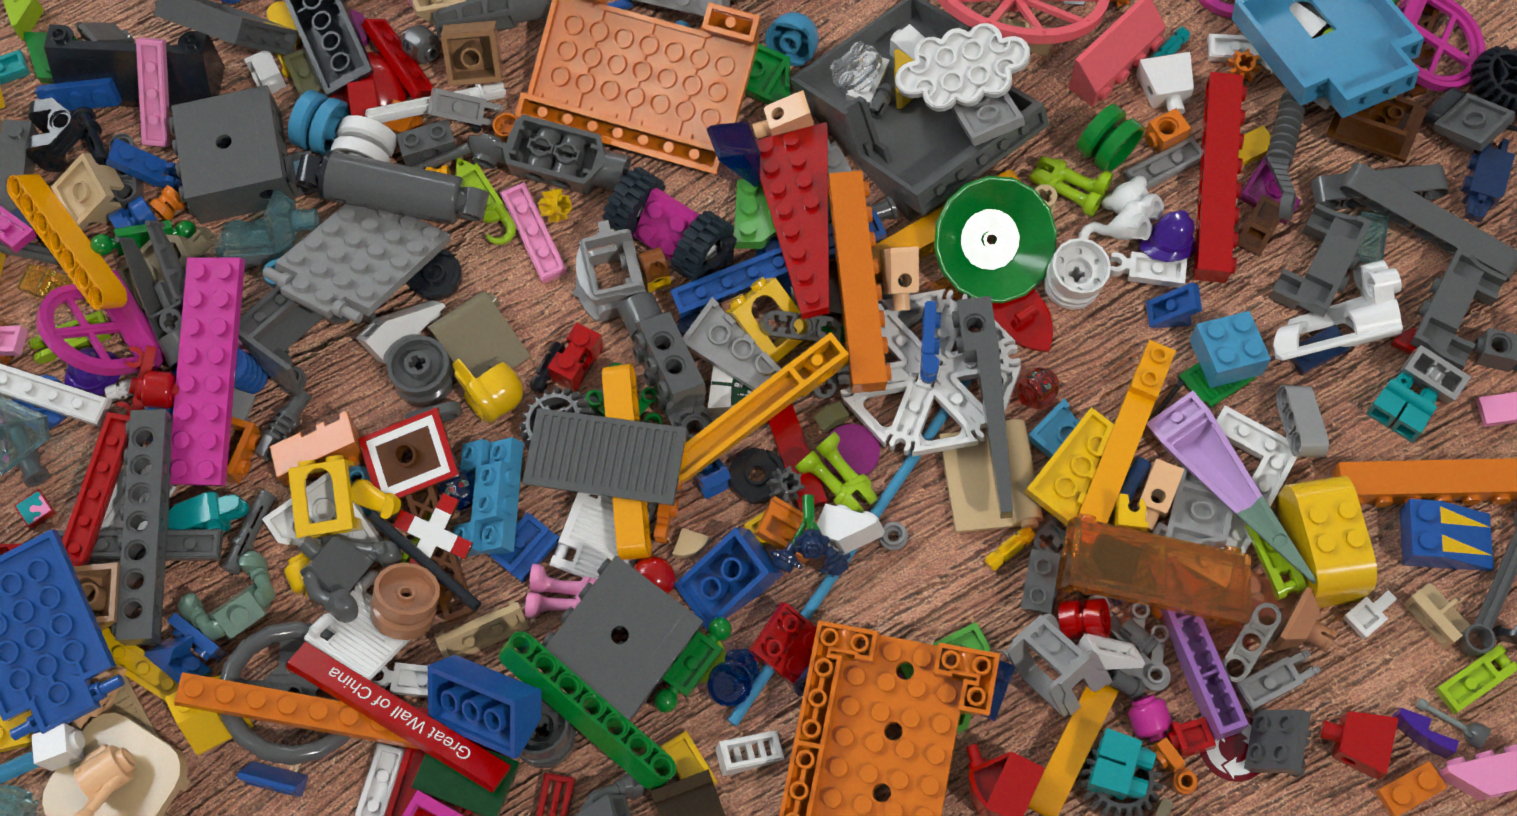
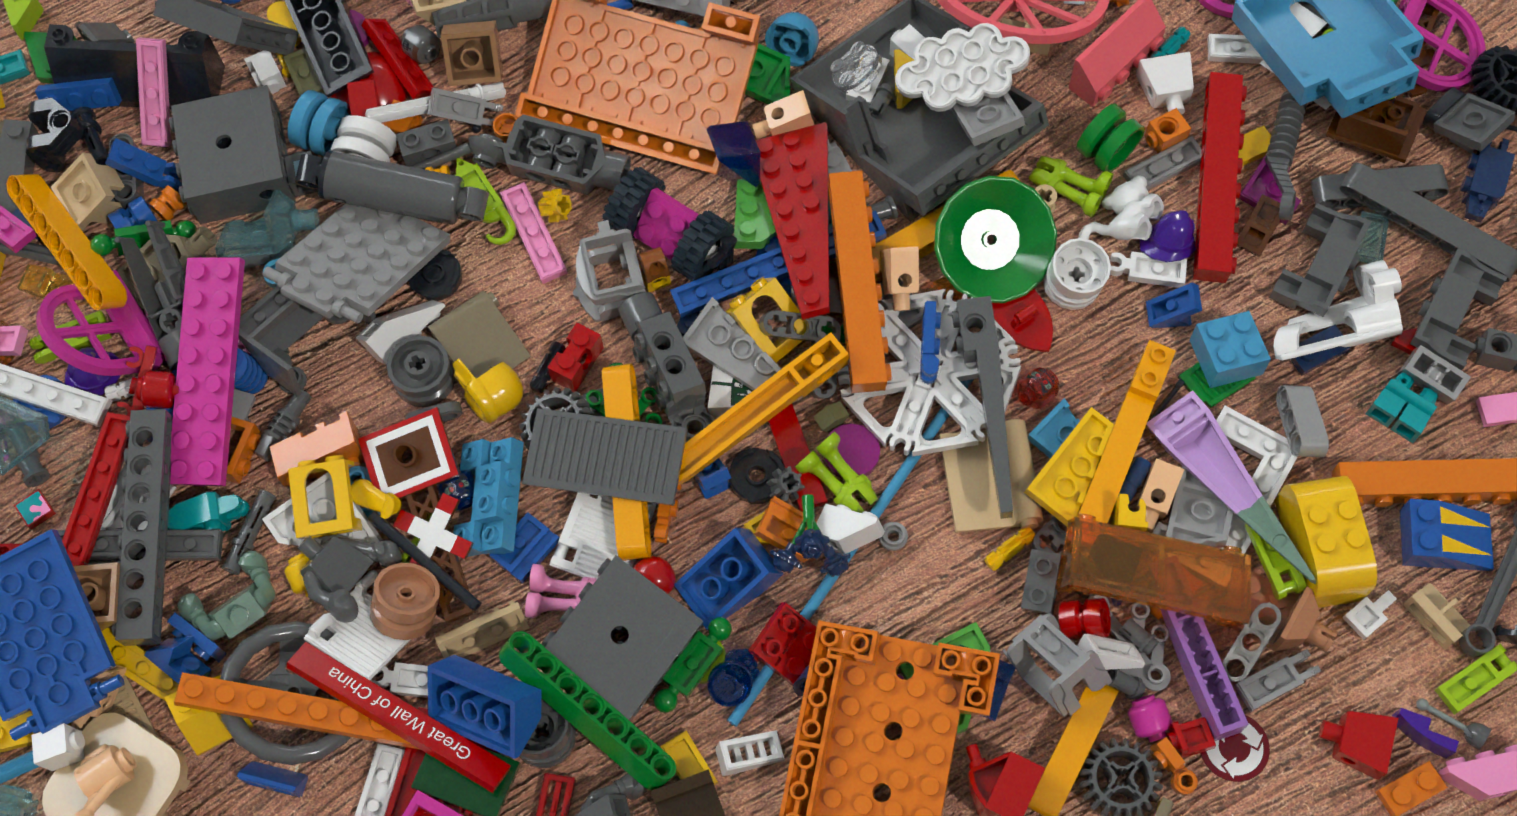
tan tile [672,528,710,558] -> none
teal hips [1086,728,1156,800] -> none
orange gear [1226,48,1261,82] -> none
dark grey plate [1244,710,1311,778] -> none

